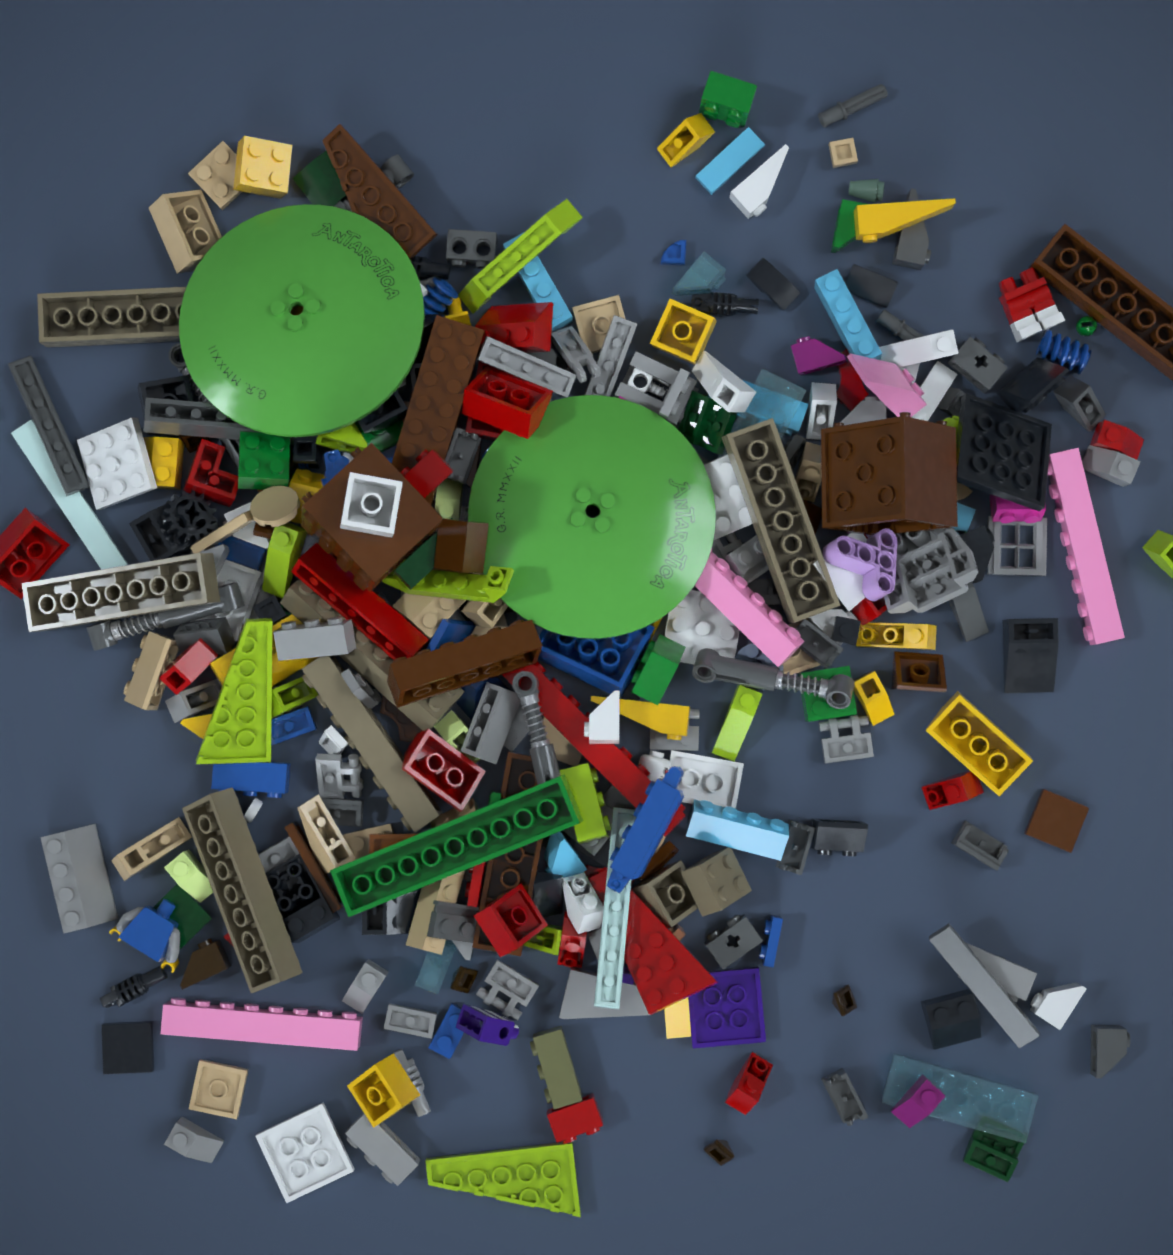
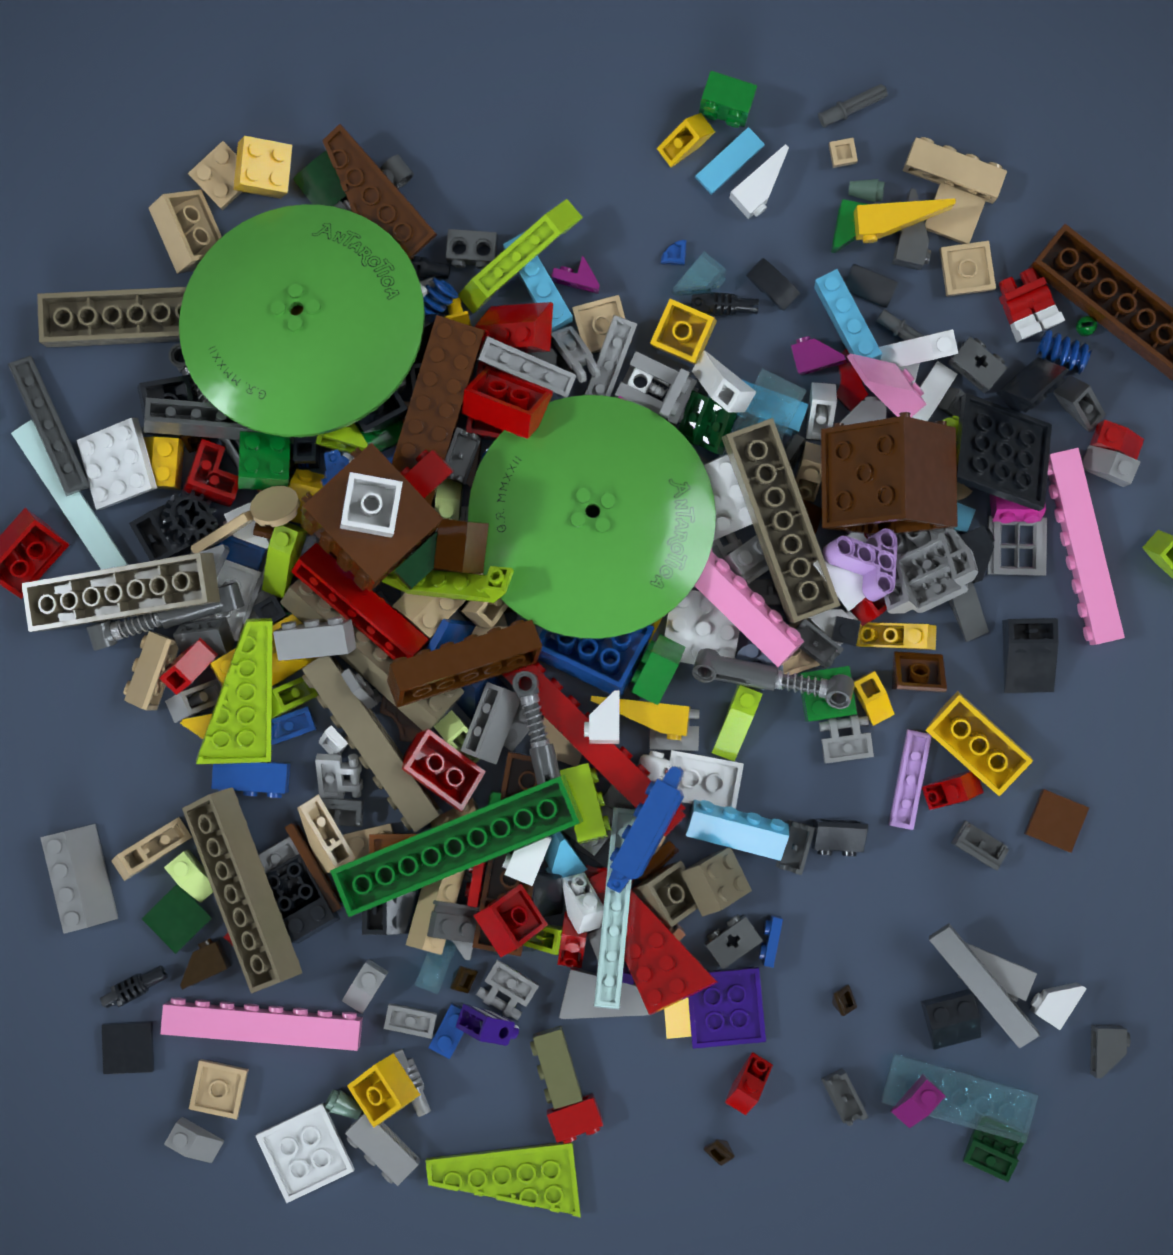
blue torso [109,899,180,973] -> none
white tile [244,798,263,823] -> none
none -> sand green cone [324,1089,362,1120]
none -> white slope [502,836,552,886]
none -> magenta slope [551,256,600,294]
none -> lavender tile [888,729,932,830]
none -> tan brick [902,137,1007,204]
none -> tan tile [925,182,986,244]
none -> tan plate [939,241,996,297]

